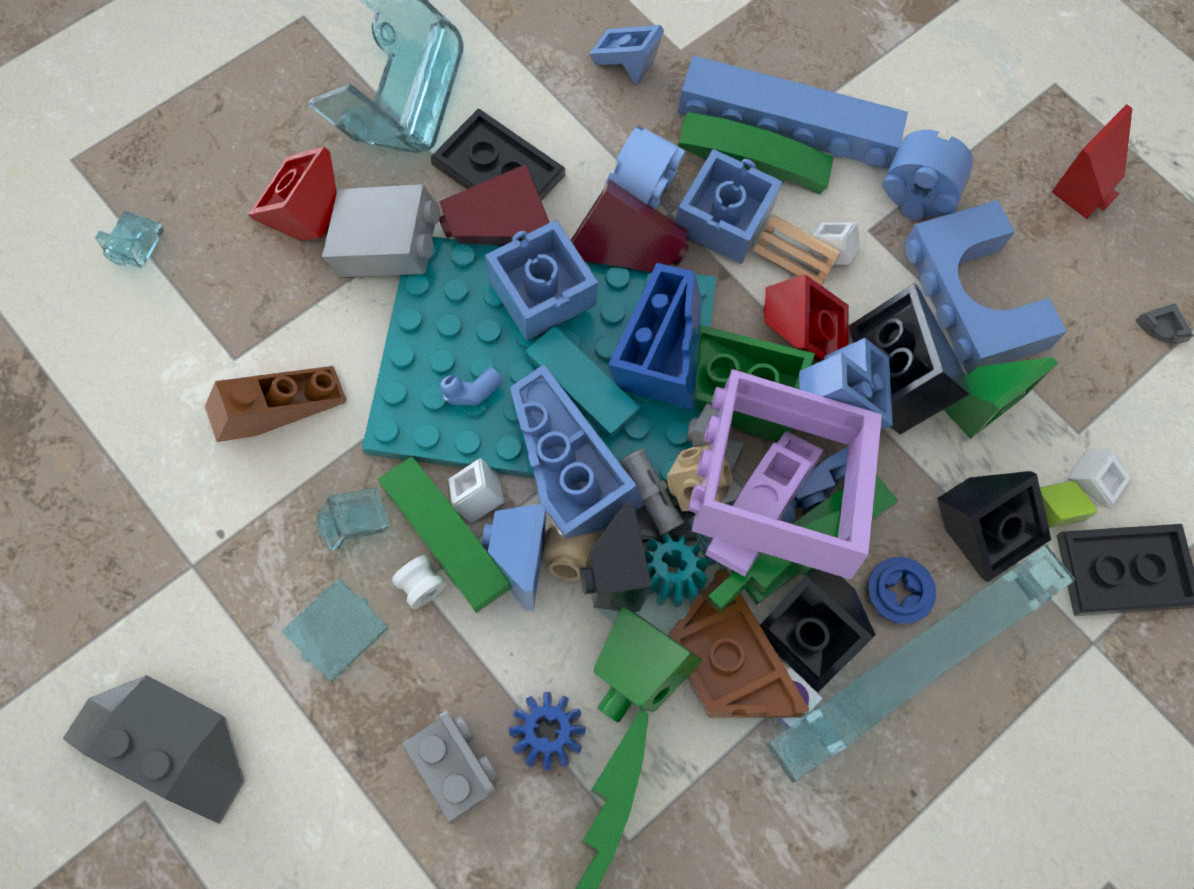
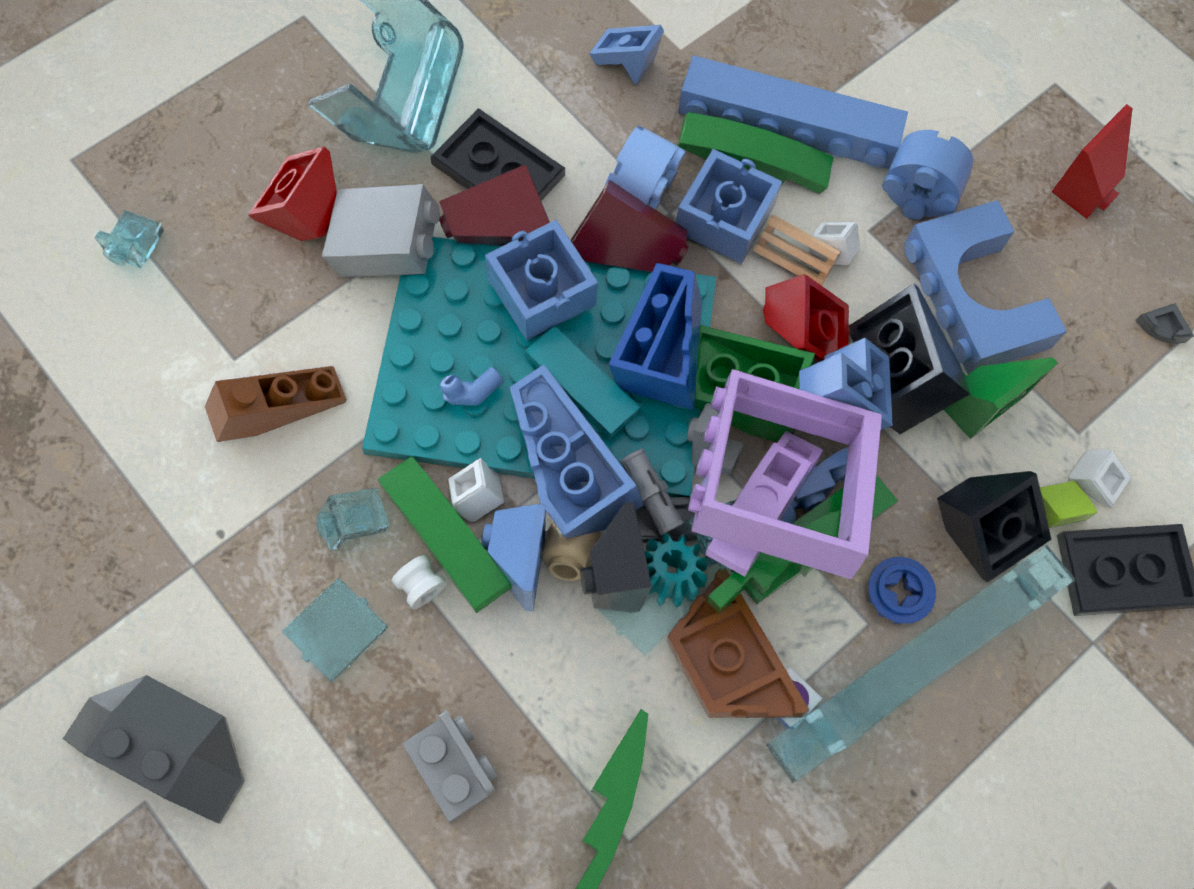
blue gear [509,692,586,772] -> none
green torso [594,606,702,723] -> none
tan brick [667,445,734,511] -> none
black slope [760,568,876,692] -> none

